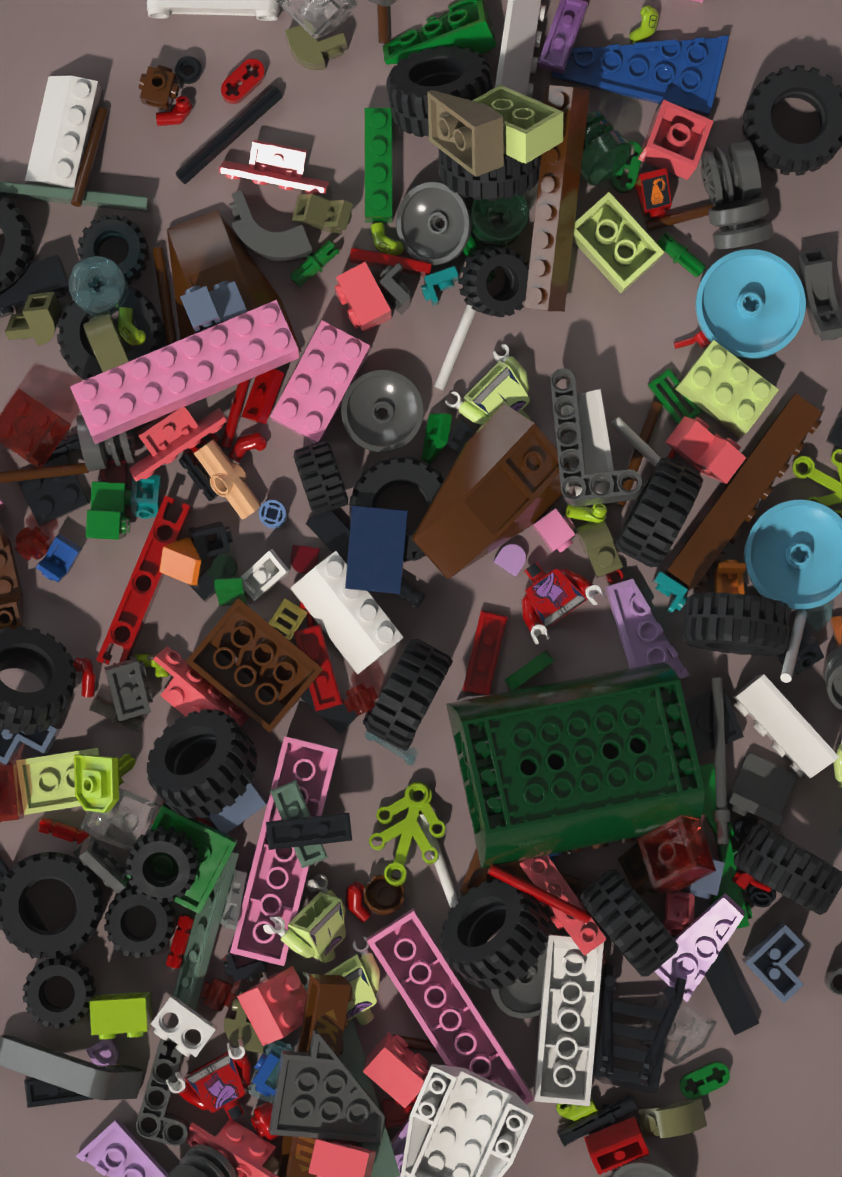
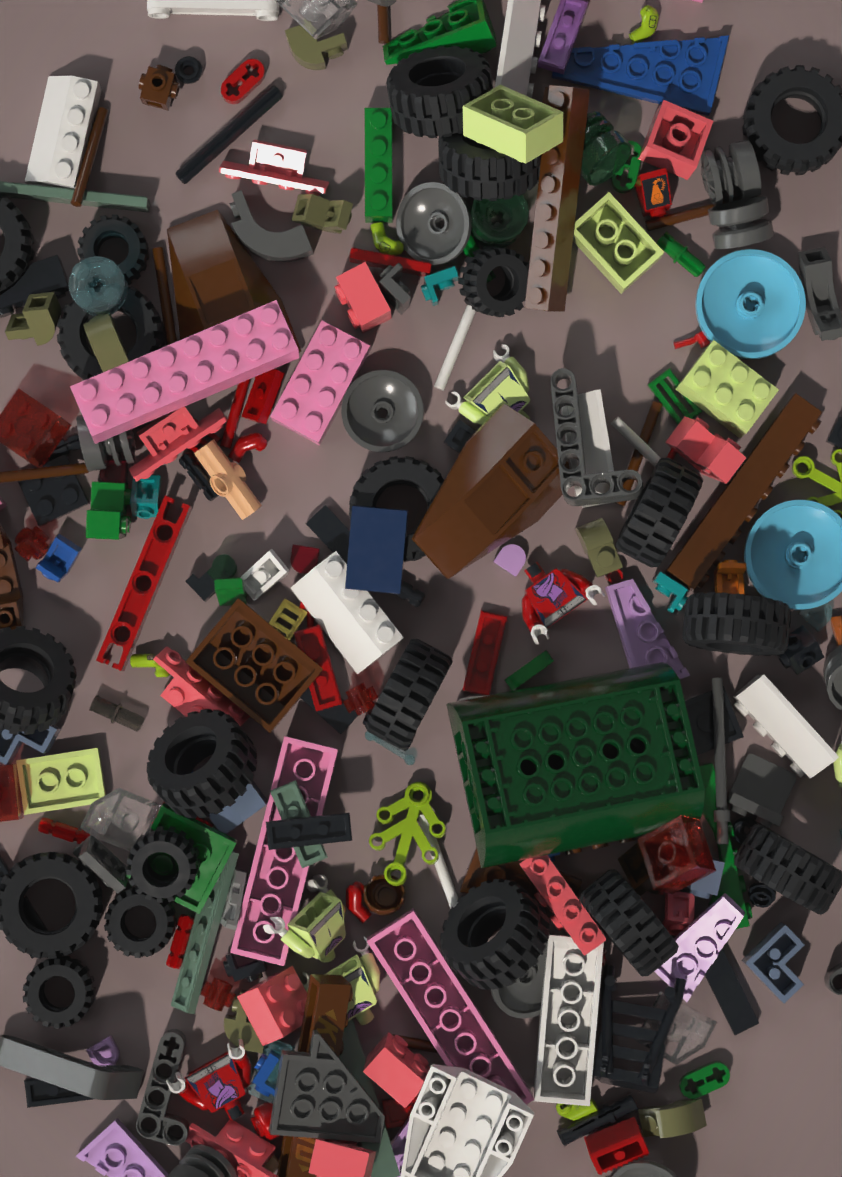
red arm [73,657,96,697] -> none
lime piece [74,753,136,813] -> none
lime brick [89,991,153,1039] -> none
dark grey bracket [104,655,153,721] -> none
lime arm [118,307,146,346] -> none
white brick [151,994,217,1057] -> none
red arm [156,96,192,126] -> none
orange slope [159,537,201,585] -> none
sand blue brick [180,281,248,333] -> none
black brick [188,521,233,559] -> none
medium blue wheel [259,500,287,529] -> none
green axle [290,240,340,287] -> none
black tyre [293,440,348,515] -> none
green tile [421,413,452,465] -> none
dark tan slope [427,90,505,177] -> none
red bar [488,864,591,924] -> none
bright pink brick [533,508,576,553] -> none
lime arm [566,504,607,523] -> none
red hand [732,870,771,892] -> none
white bar [780,610,807,683] -> none

